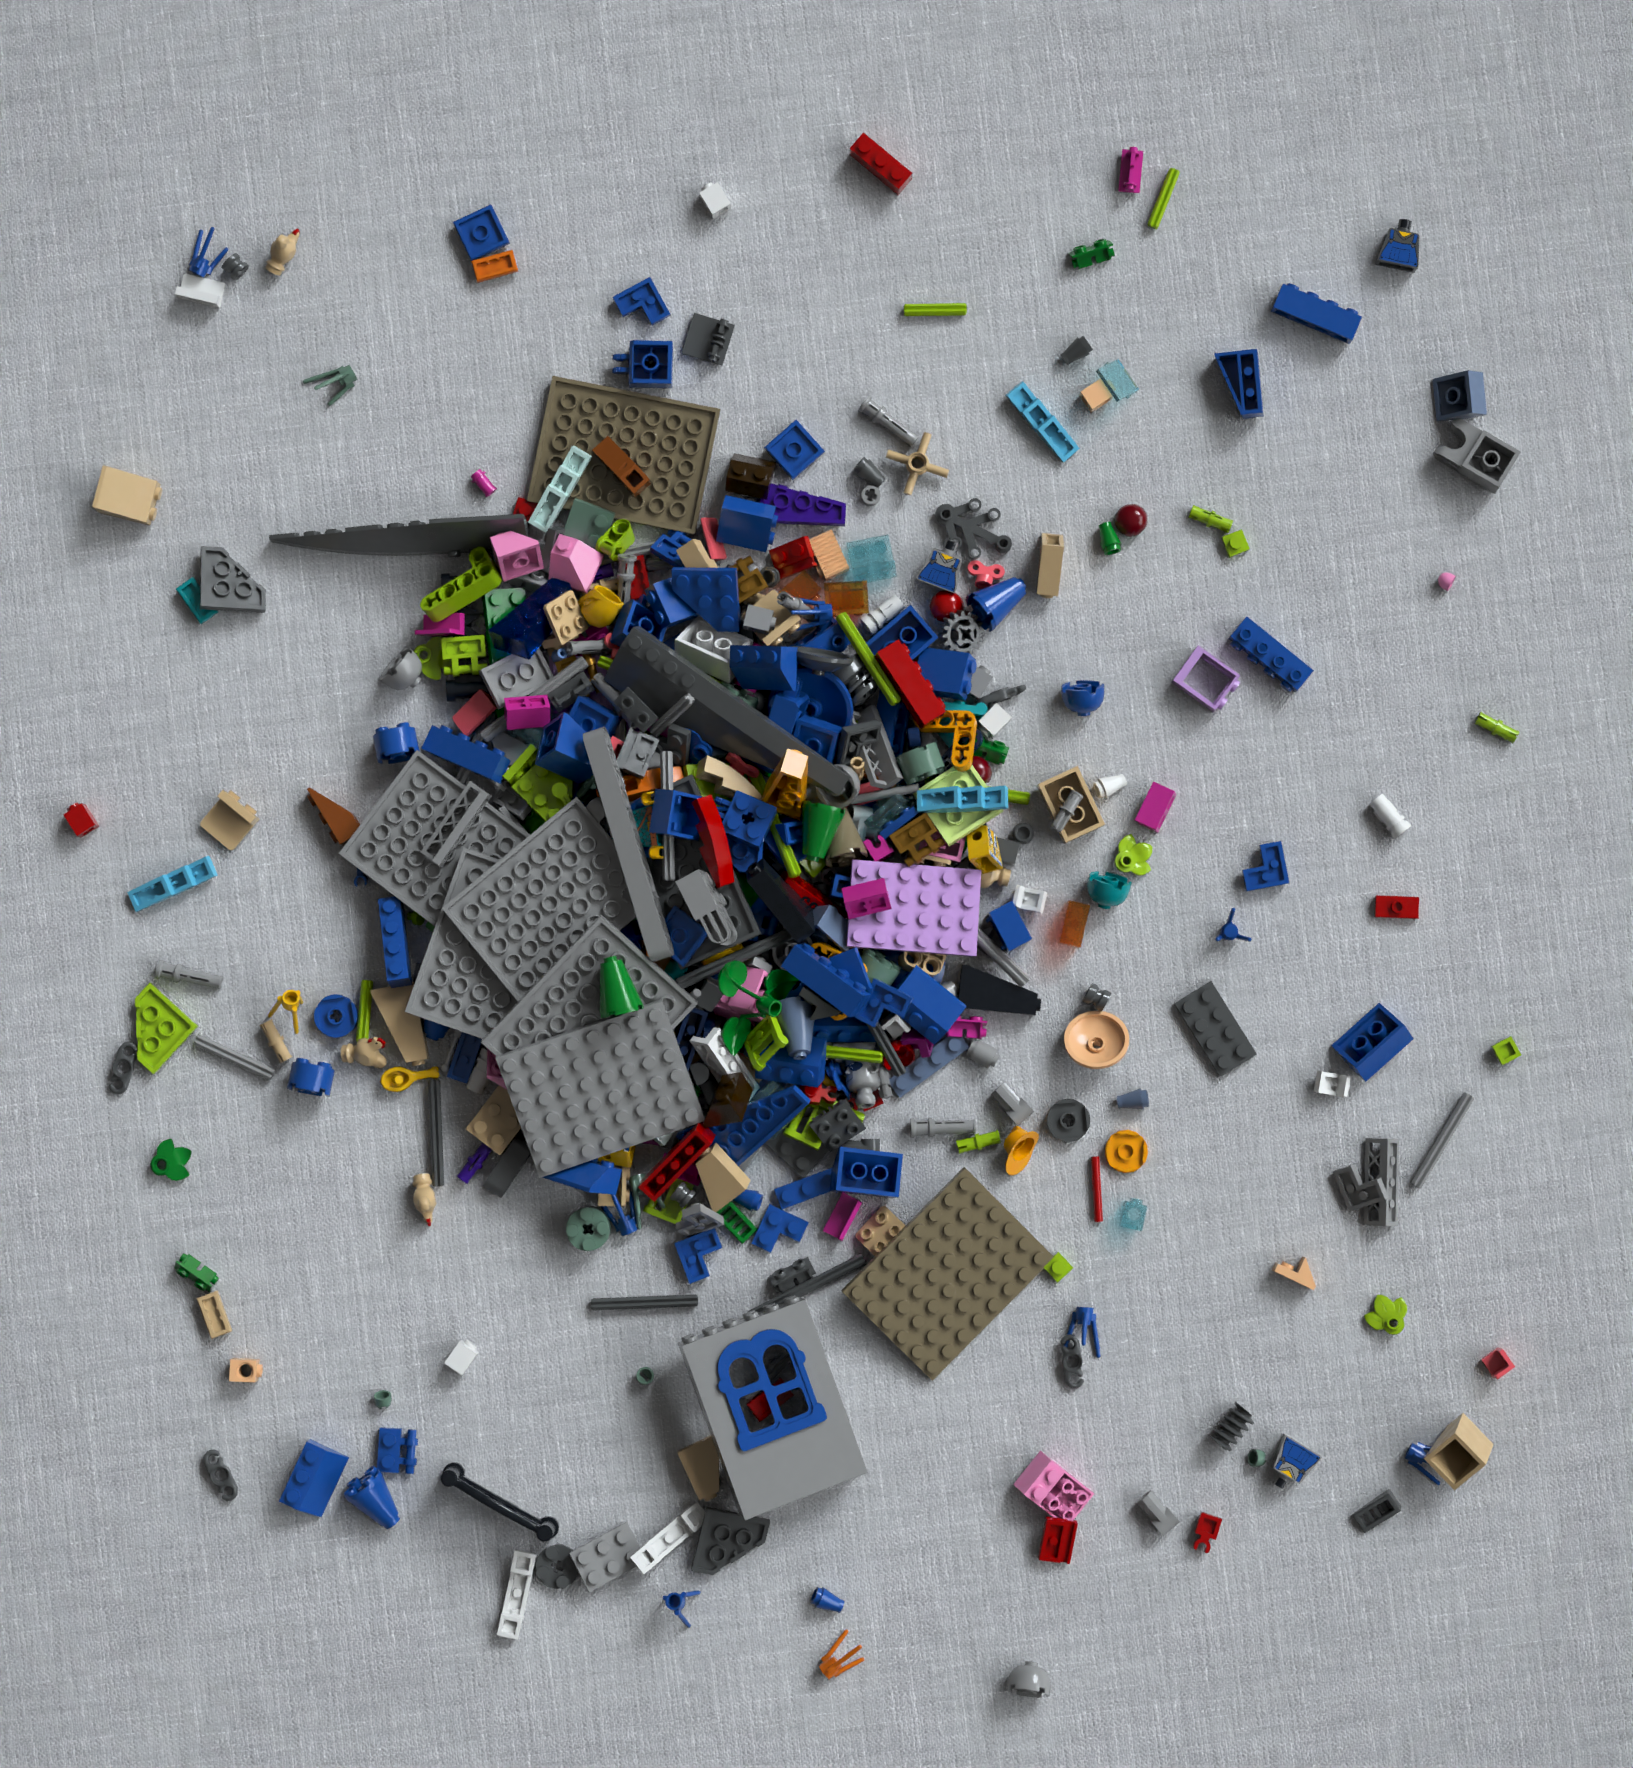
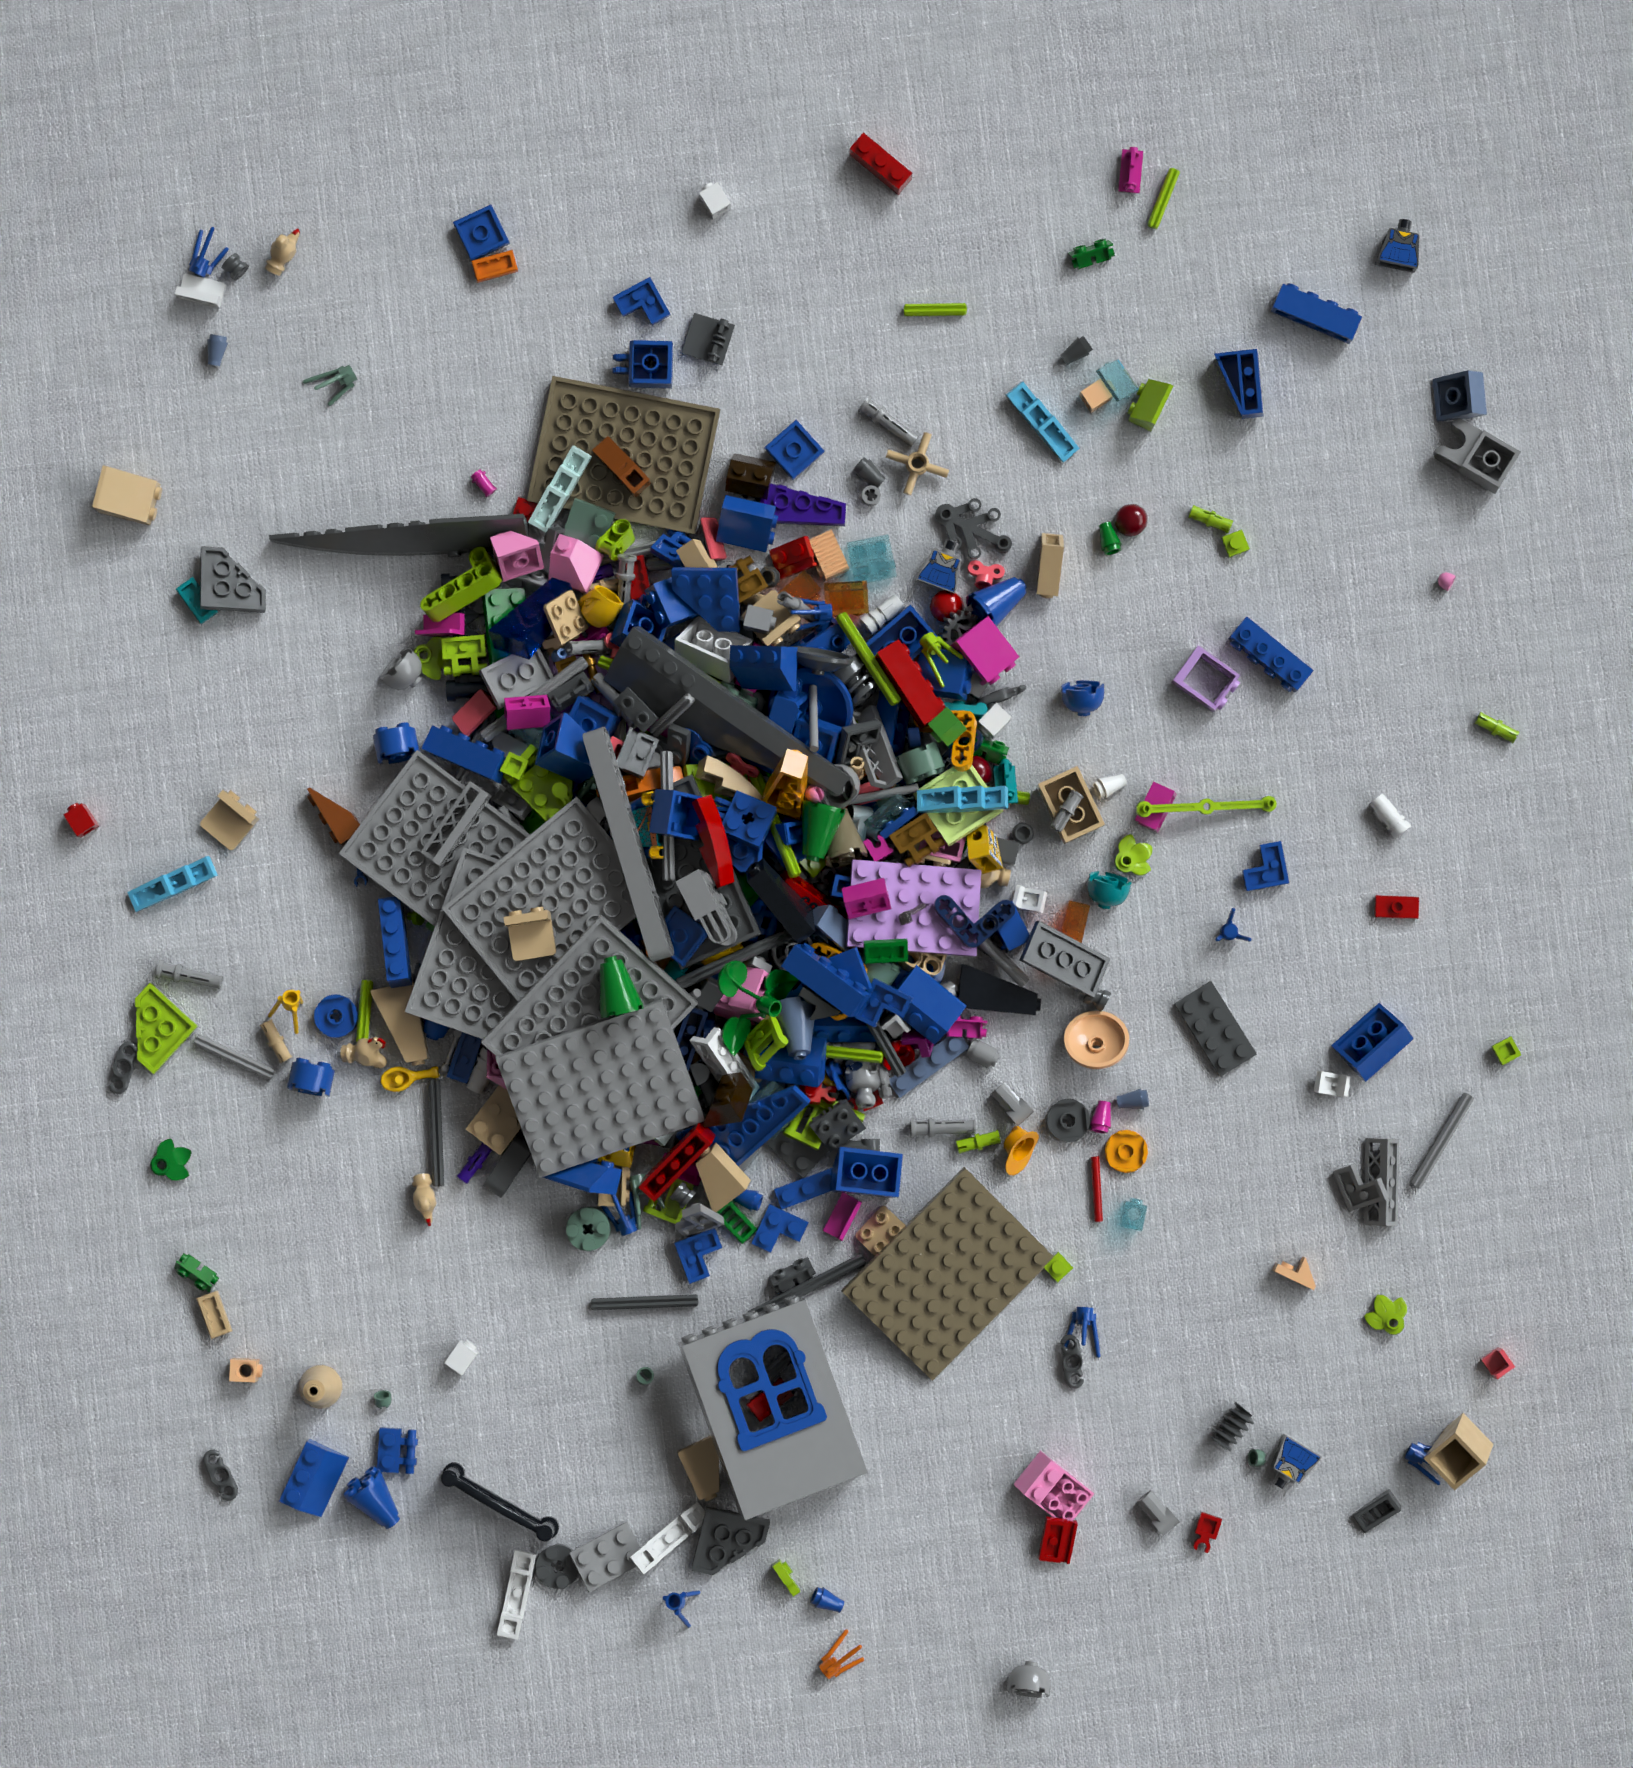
none -> sand blue cone [207,334,228,366]
none -> tan cone [299,1365,343,1409]
none -> lime plate [500,751,529,781]
none -> tan bracket [503,907,556,961]
none -> lime plate [772,1559,800,1597]
none -> bright pink hinge [805,785,824,803]
none -> light grey bar [808,685,819,752]
none -> green plate [863,939,908,964]
none -> clear smoke hand [899,902,926,925]
none -> lime plant [919,632,963,688]
none -> bright green brick [928,707,967,746]
none -> dark blue beam [934,895,1015,948]
none -> dark pink panel [950,616,1019,686]
none -> teal hinge [993,759,1018,804]
none -> plate [1019,921,1110,998]
none -> dark pink cone [1090,1100,1111,1134]
none -> lime slope [1127,379,1173,432]
none -> lime piece [1135,796,1277,817]

